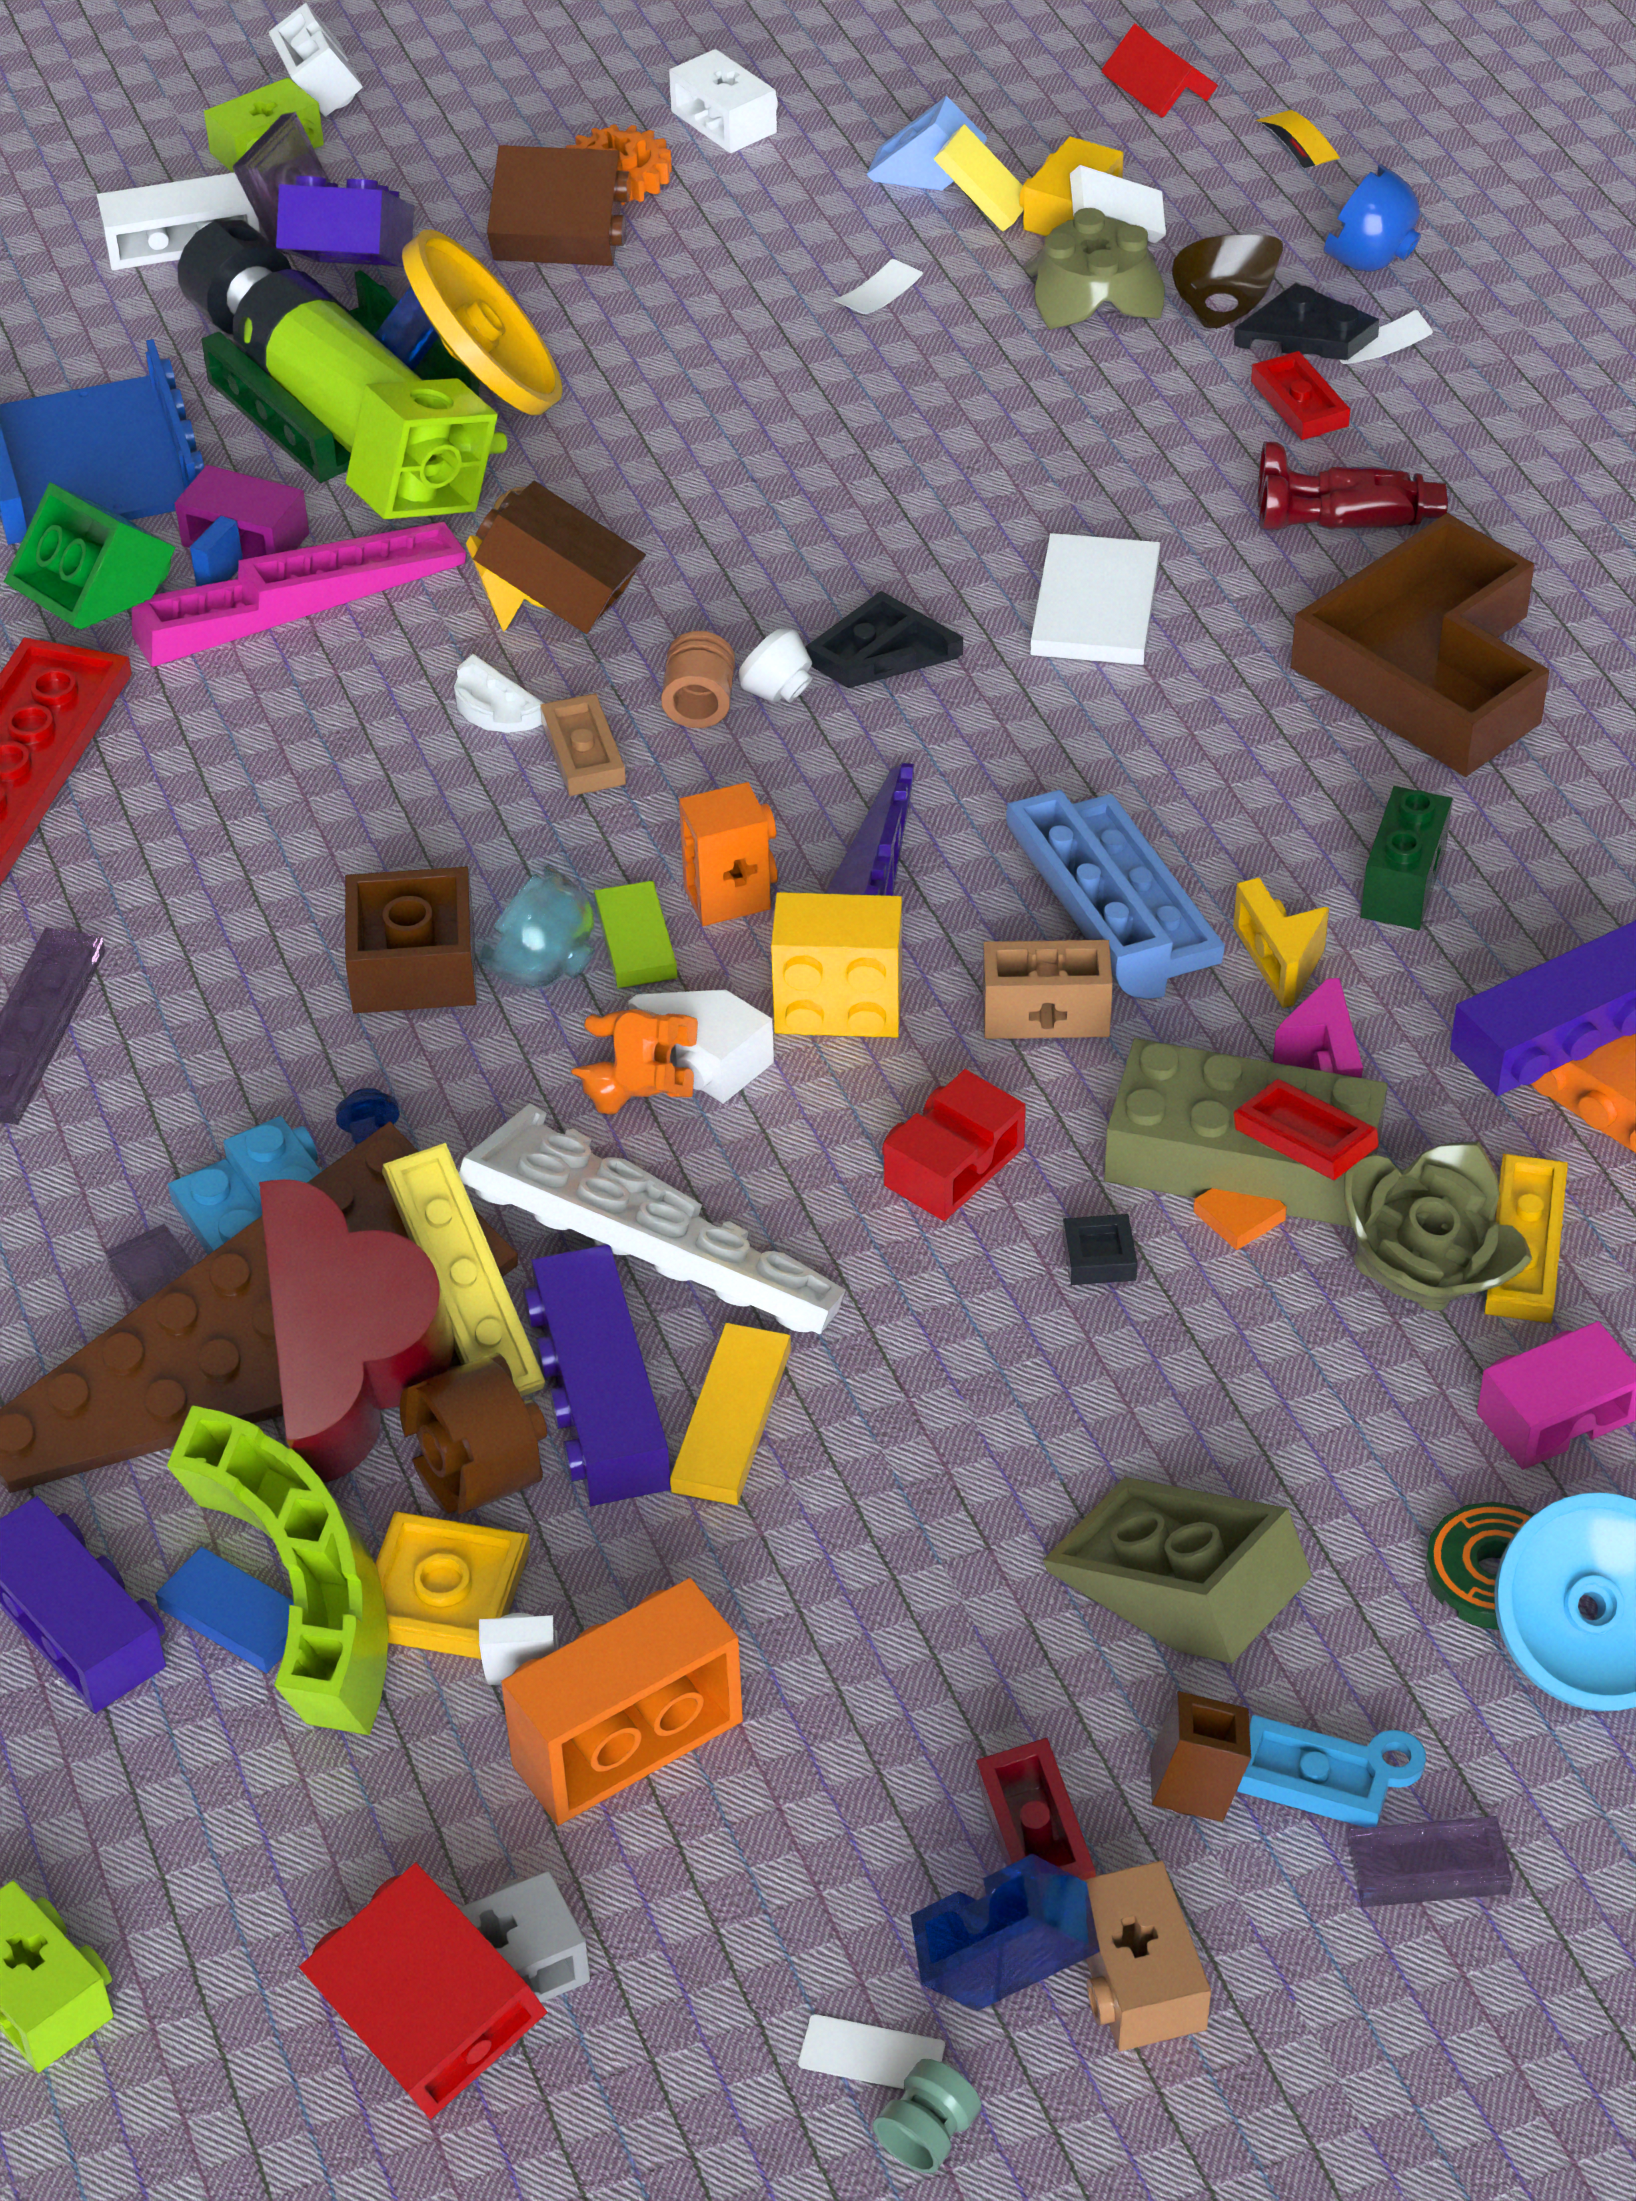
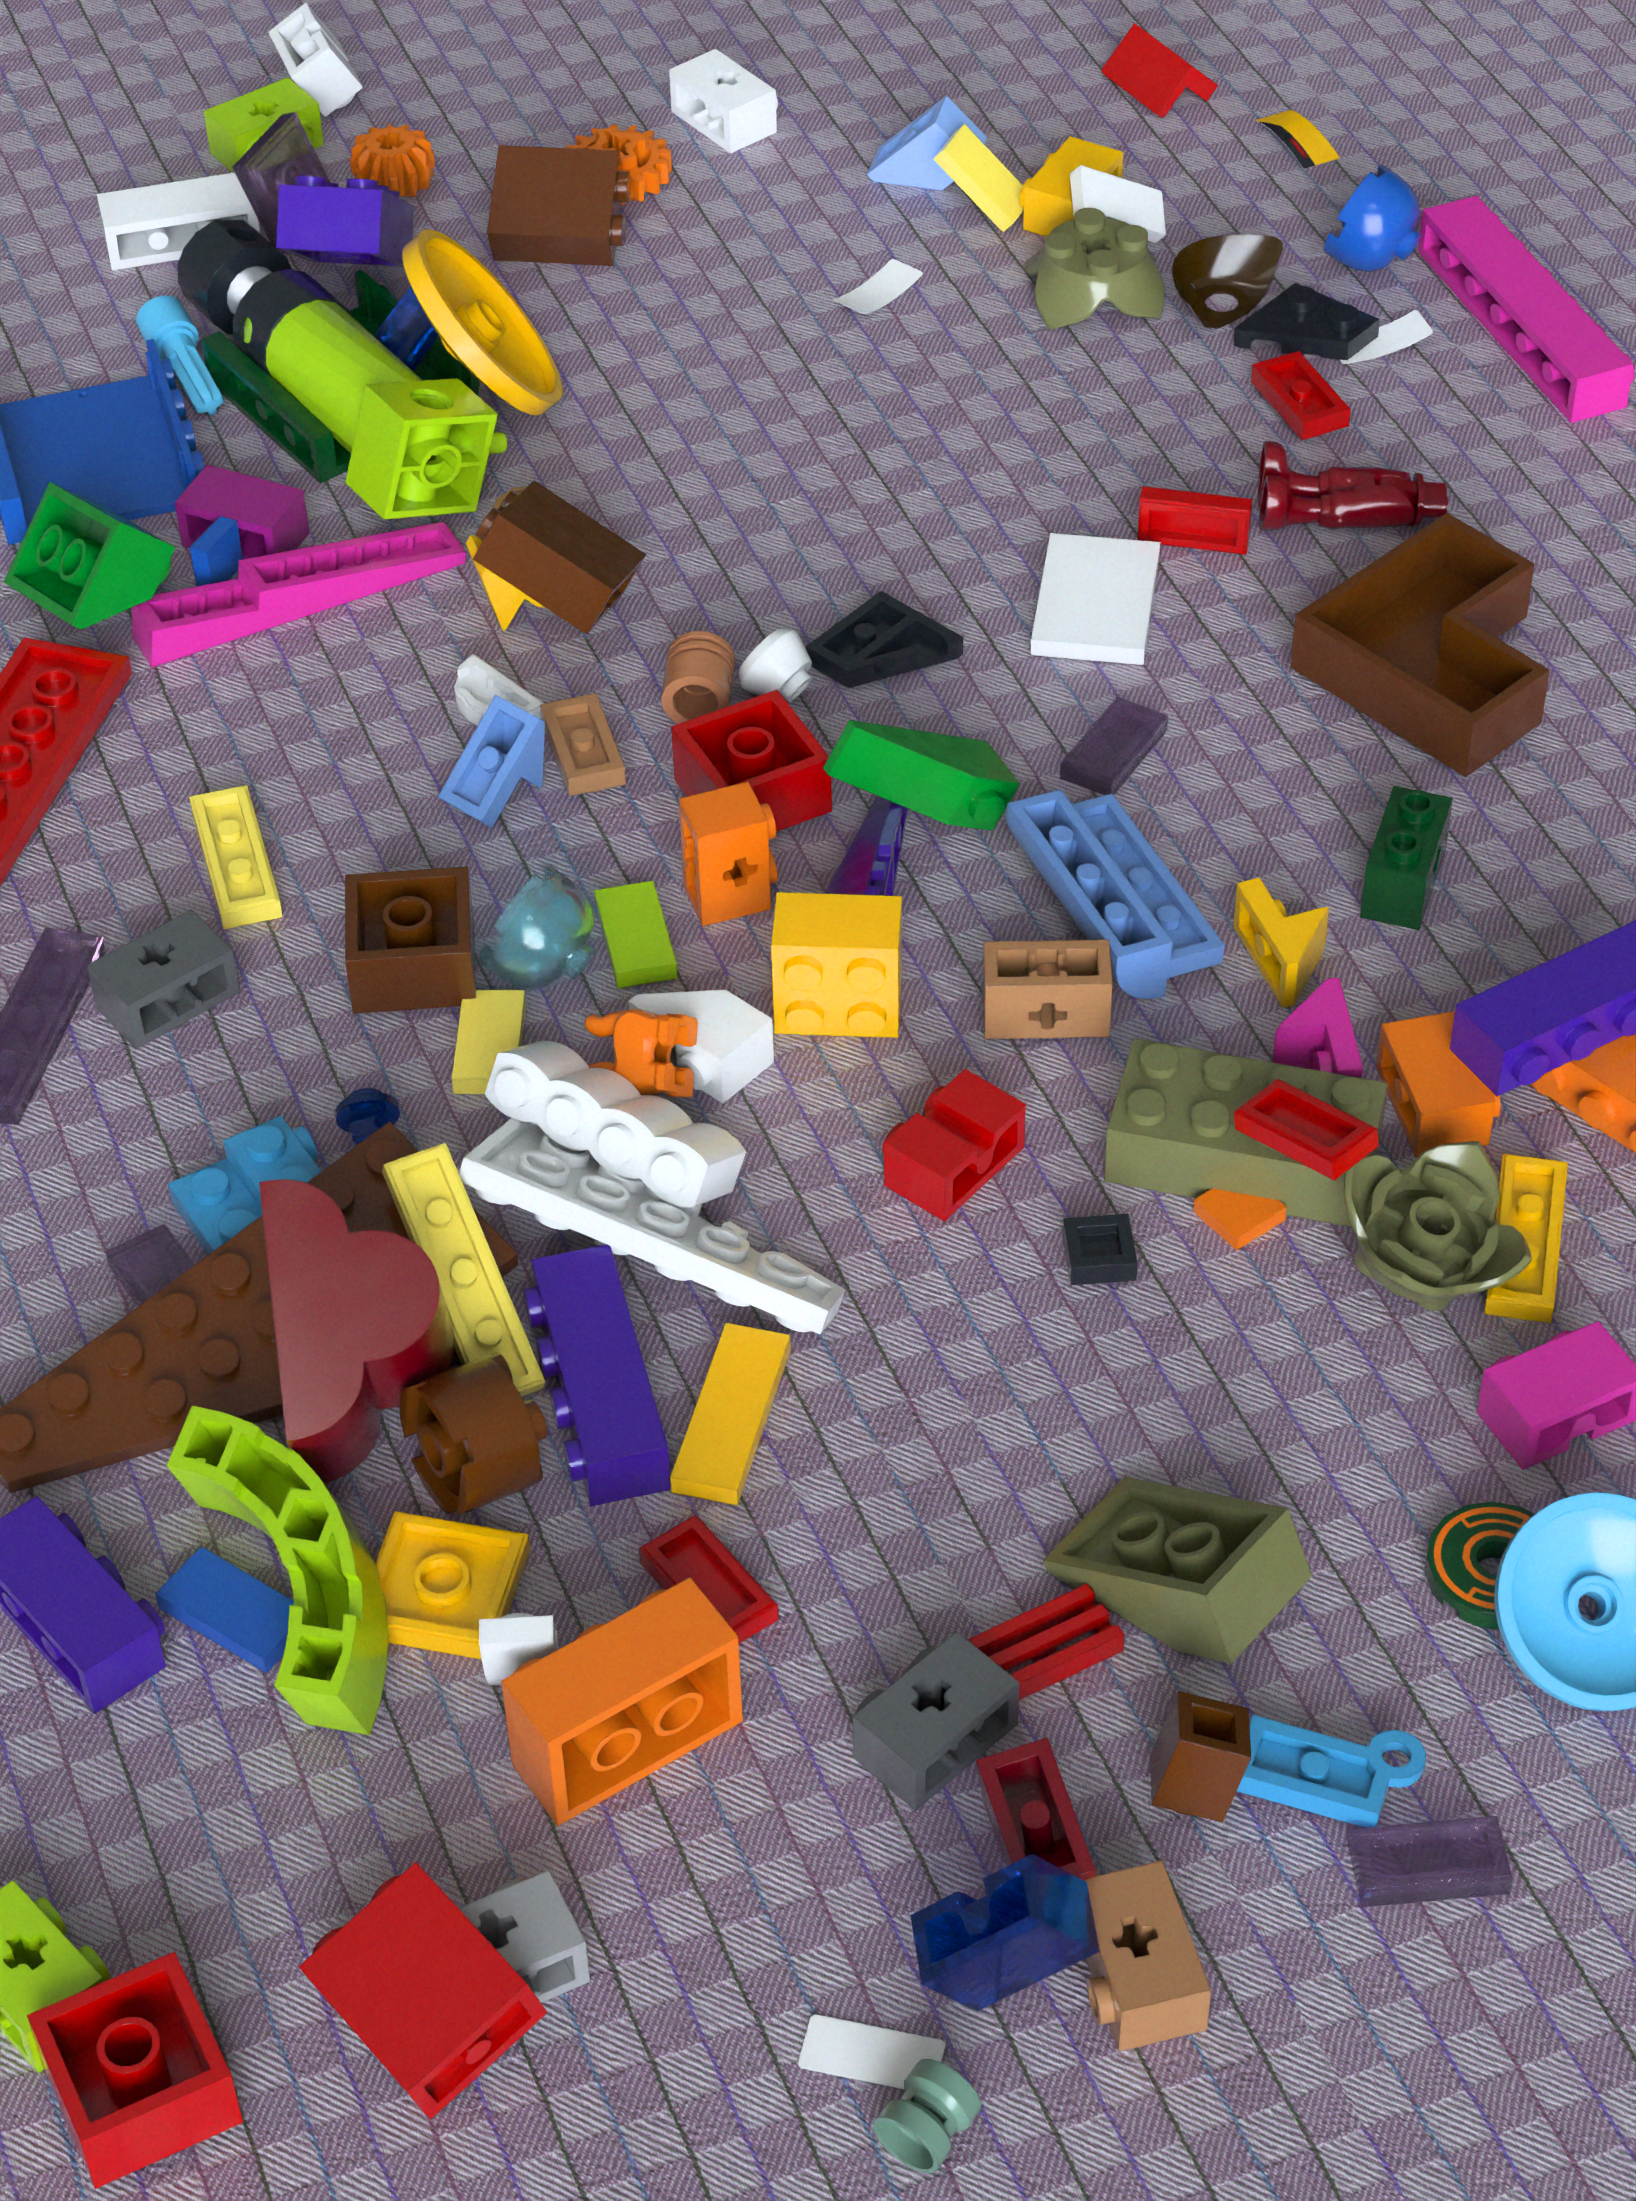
none -> red brick [27,1951,243,2189]
none -> dark grey brick [87,909,240,1049]
none -> medium azure piece [135,296,224,416]
none -> light yellow tile [189,785,283,930]
none -> orange gear [350,123,435,198]
none -> medium blue slope [438,694,545,828]
none -> light yellow tile [452,990,526,1094]
none -> white brick [485,1041,746,1207]
none -> red tile [639,1514,779,1643]
none -> red brick [671,690,832,832]
none -> green slope [823,720,1020,831]
none -> dark grey brick [853,1631,1019,1811]
none -> red tile [967,1584,1125,1700]
none -> clear purple tile [1060,697,1168,795]
none -> red tile [1137,486,1253,555]
none -> orange brick [1376,1011,1501,1158]
none -> dark pink brick [1418,195,1634,423]

